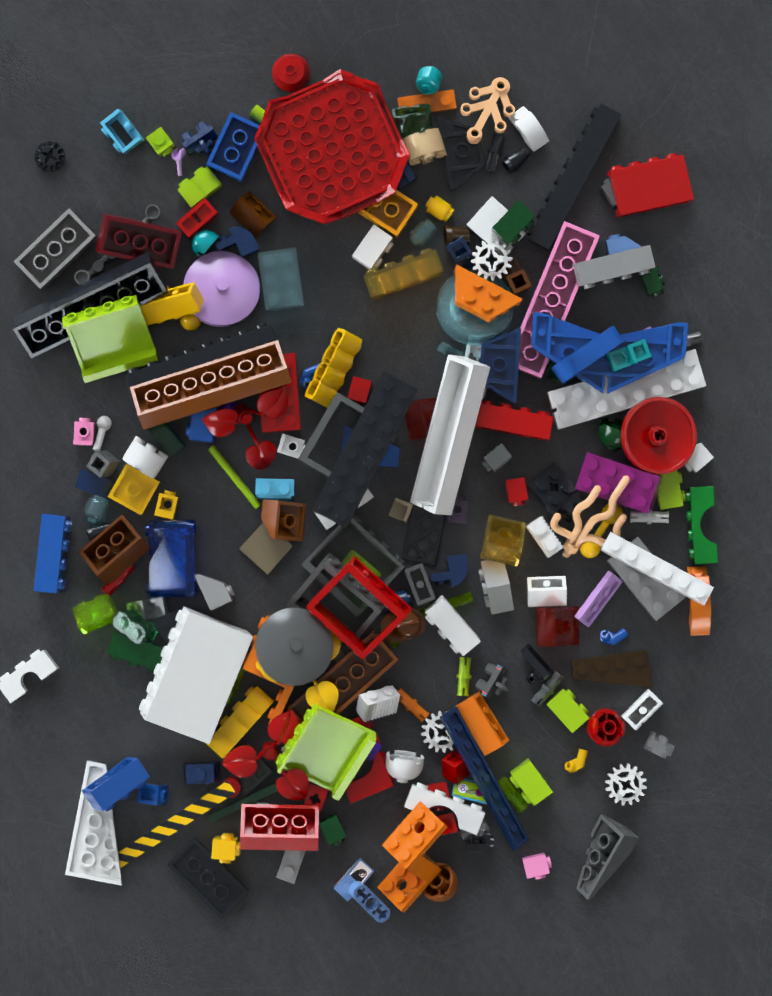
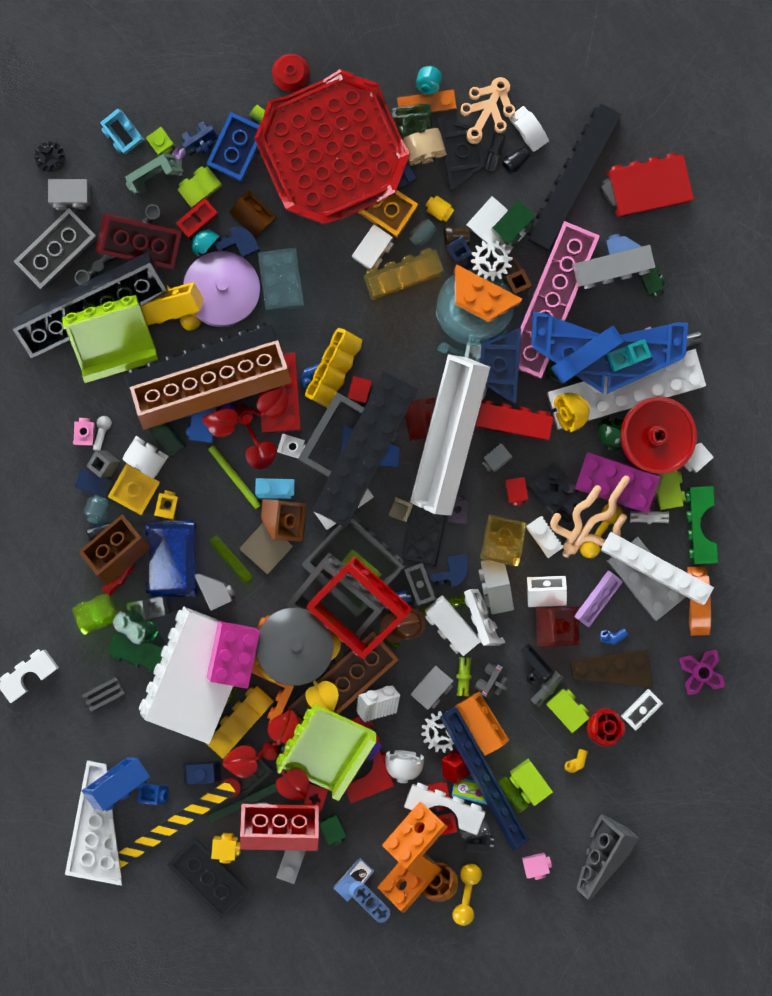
blue brick [33,514,72,593] -> none
orange pin [398,688,430,723] -> none
white gear [605,763,647,805] -> none
clear brick [643,730,675,759] -> none
none -> light grey brick [48,179,91,211]
none -> dark grey tile [82,677,125,712]
none -> sand green panel [125,154,184,194]
none -> dark pink brick [206,621,260,689]
none -> clear neon green axle [209,535,252,583]
none -> light grey brick [410,665,453,710]
none -> yellow piece [452,864,482,926]
none -> white wing [464,589,505,646]
none -> yellow cylinder [554,393,590,432]
none -> magenta plant [679,649,725,695]

